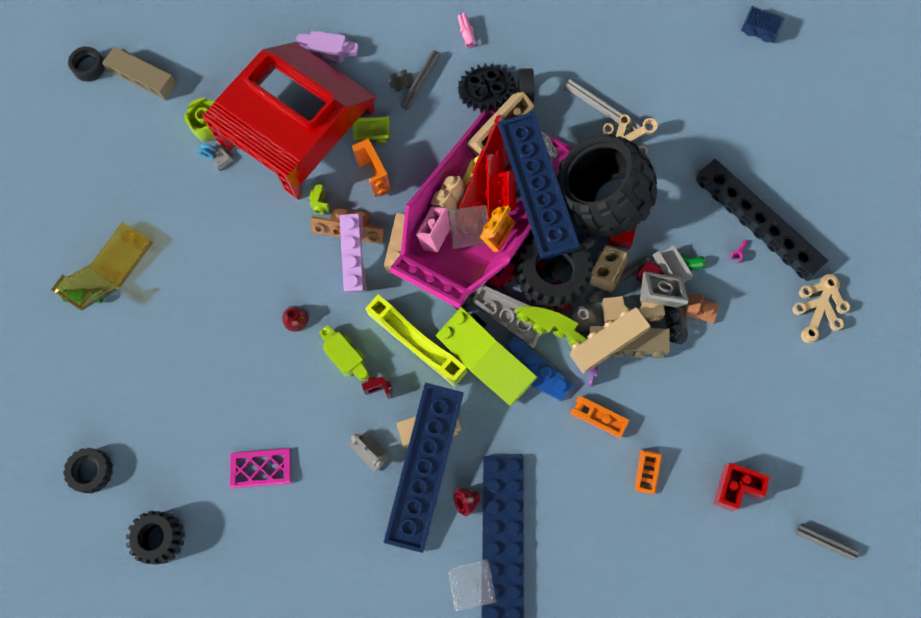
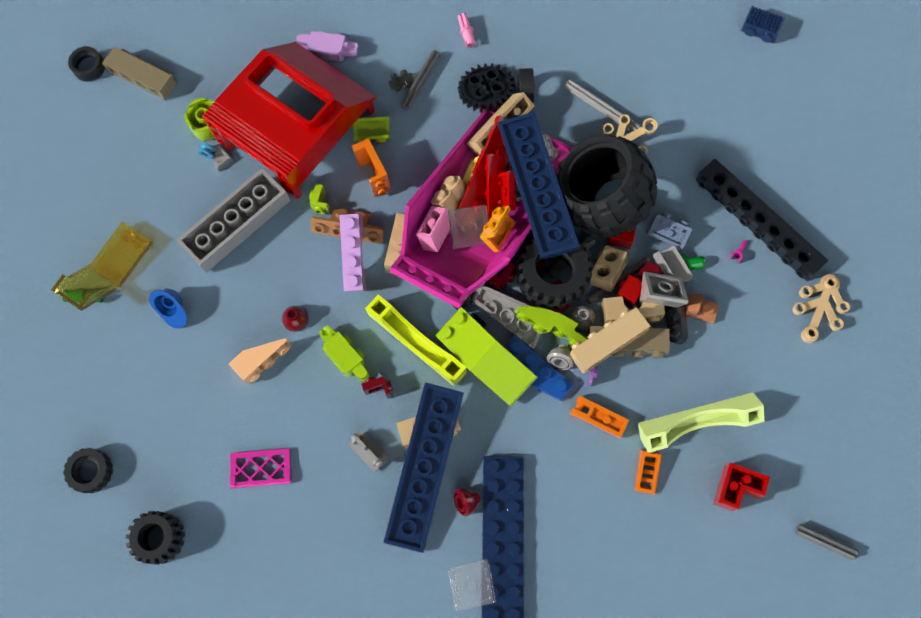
none -> blue piece [149,288,187,329]
none -> light grey brick [176,168,291,273]
none -> light nougat slope [229,338,291,384]
none -> light grey brick [547,344,574,370]
none -> red brick [617,274,642,308]
none -> yellowish green arch [638,392,765,453]
none -> sand blue bracket [648,212,692,250]

